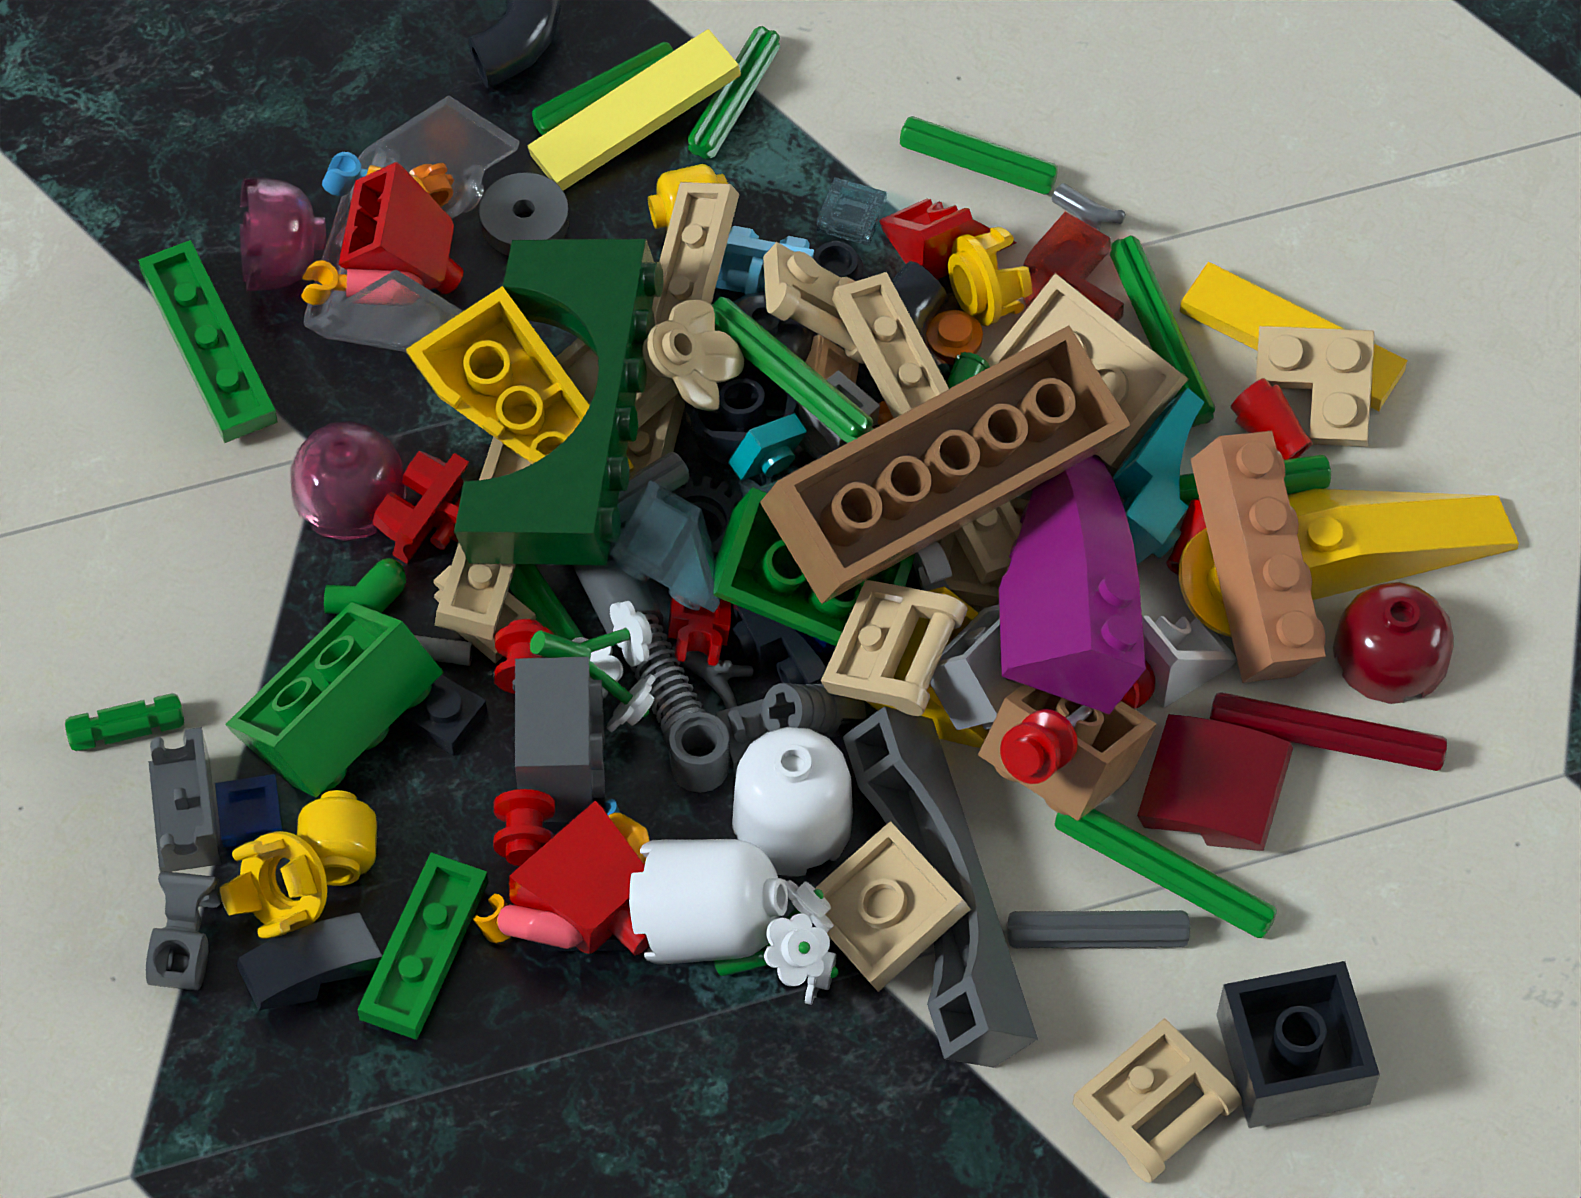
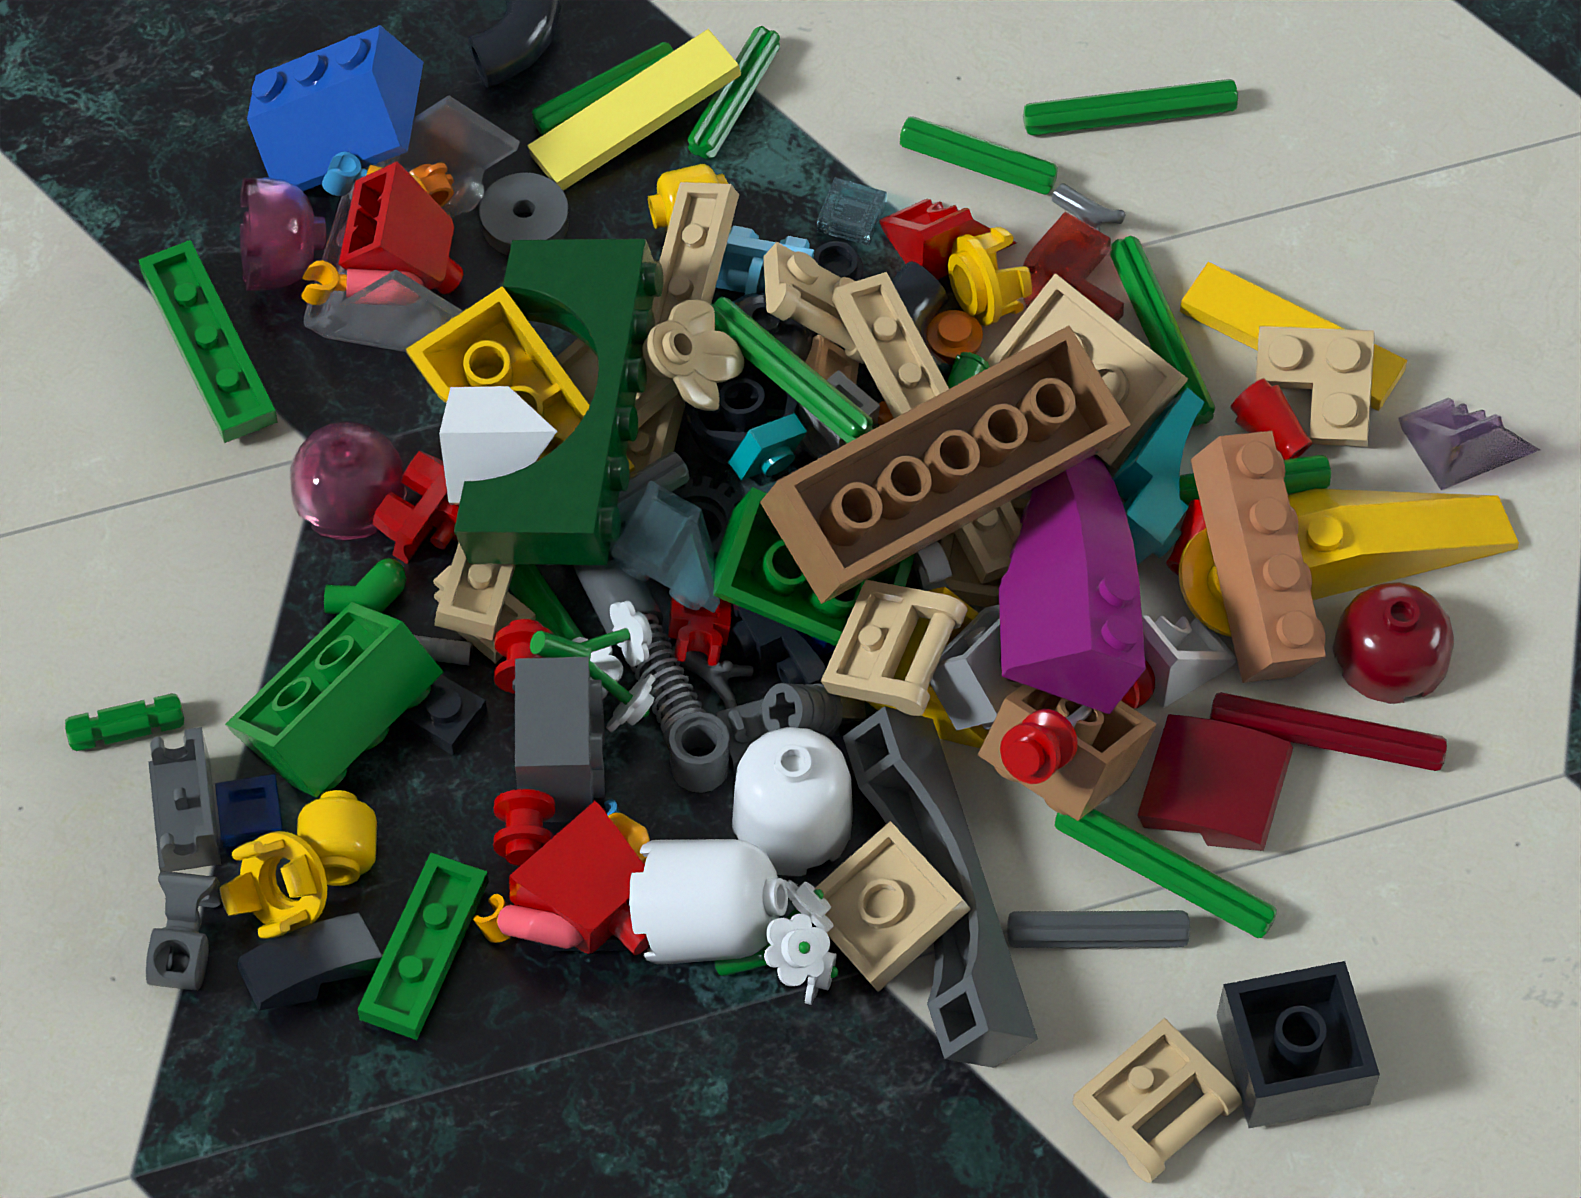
none -> blue slope [247,25,424,199]
none -> white slope [439,386,558,505]
none -> green axle [1023,79,1238,136]
none -> clear purple slope [1398,398,1540,490]

